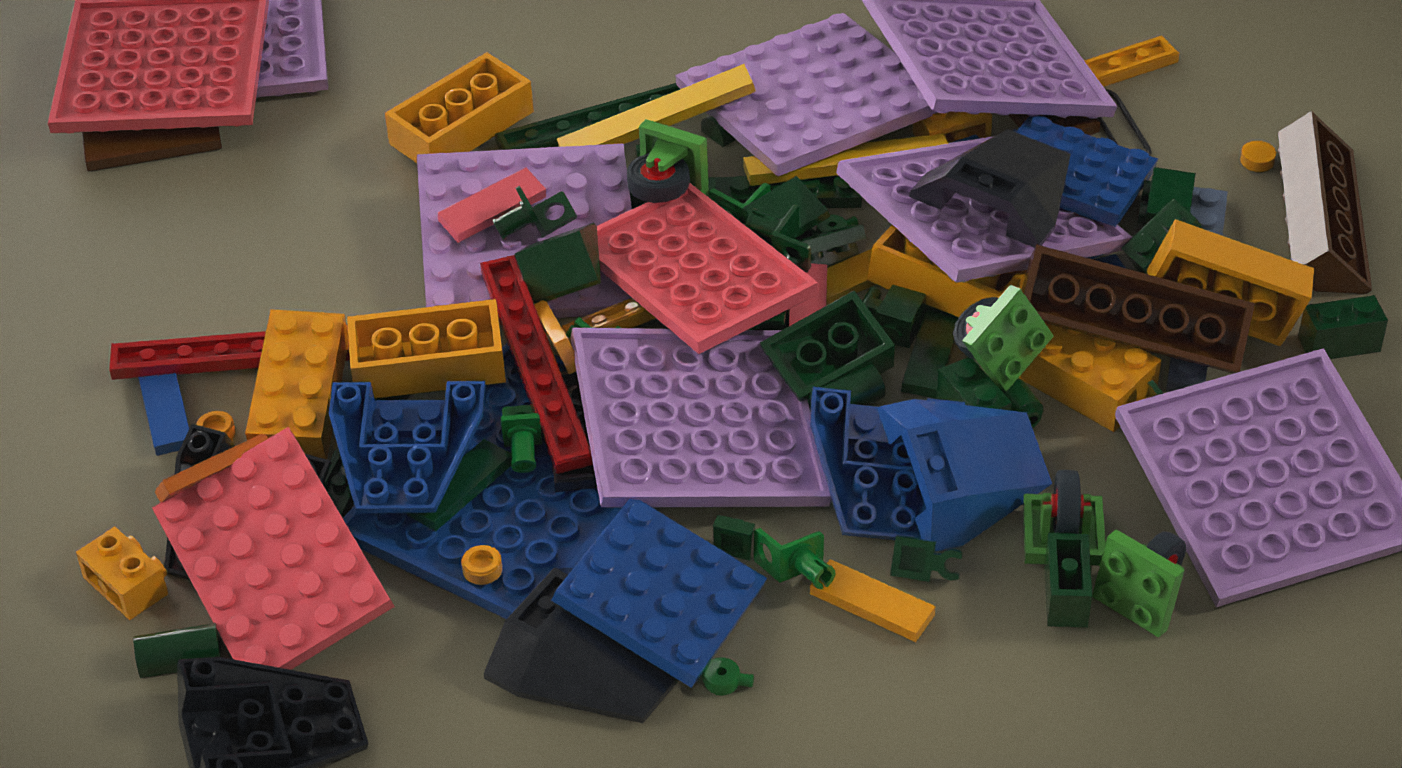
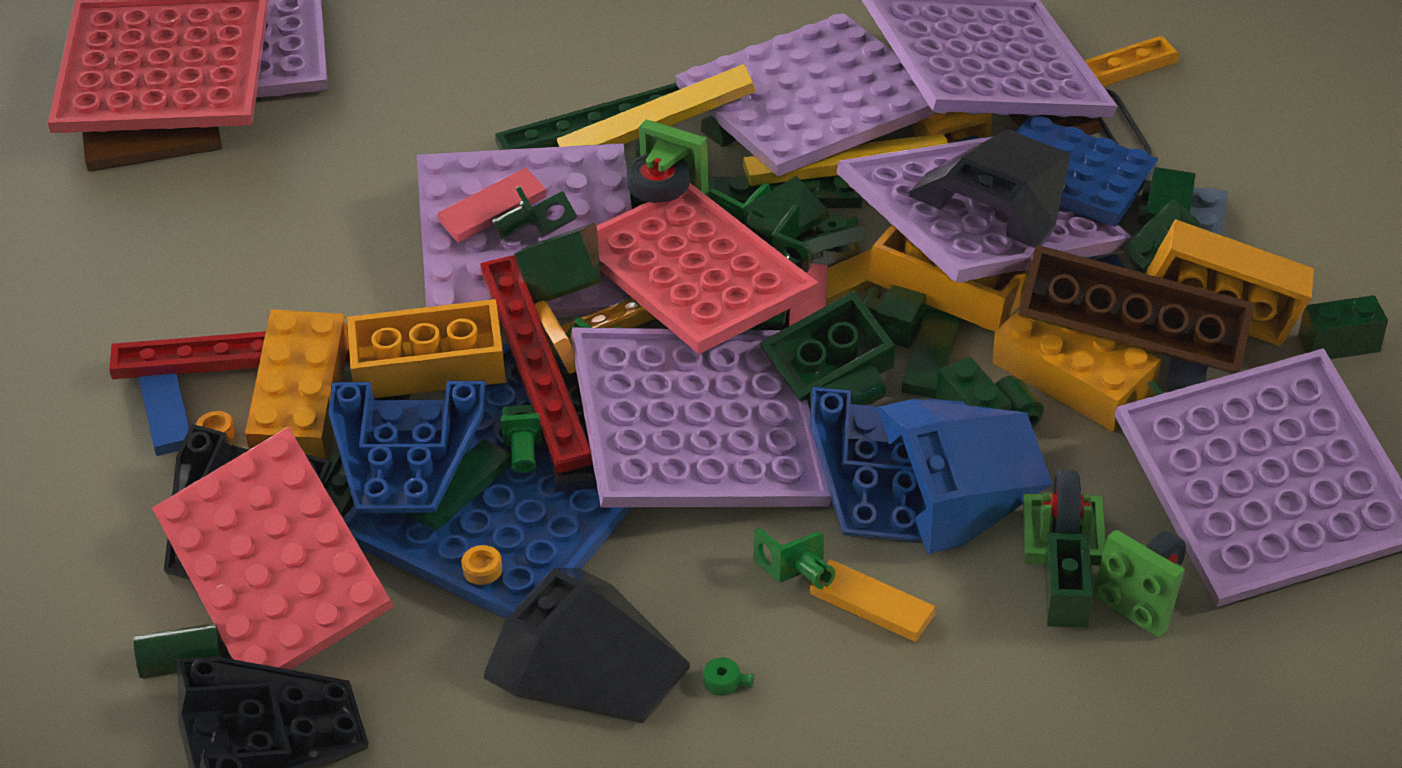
light orange brick [76,526,168,621] -> none
orange tile [155,433,268,503] -> none
light orange brick [385,52,534,163] -> none
blue plate [551,499,767,688] -> none
dark green plate [713,515,756,561] -> none
dark green plate [890,535,963,582] -> none
bright green plate [953,285,1054,392] -> none
light orange tile [1240,141,1276,172] -> none
reddish brown slope [1278,111,1372,294] -> none

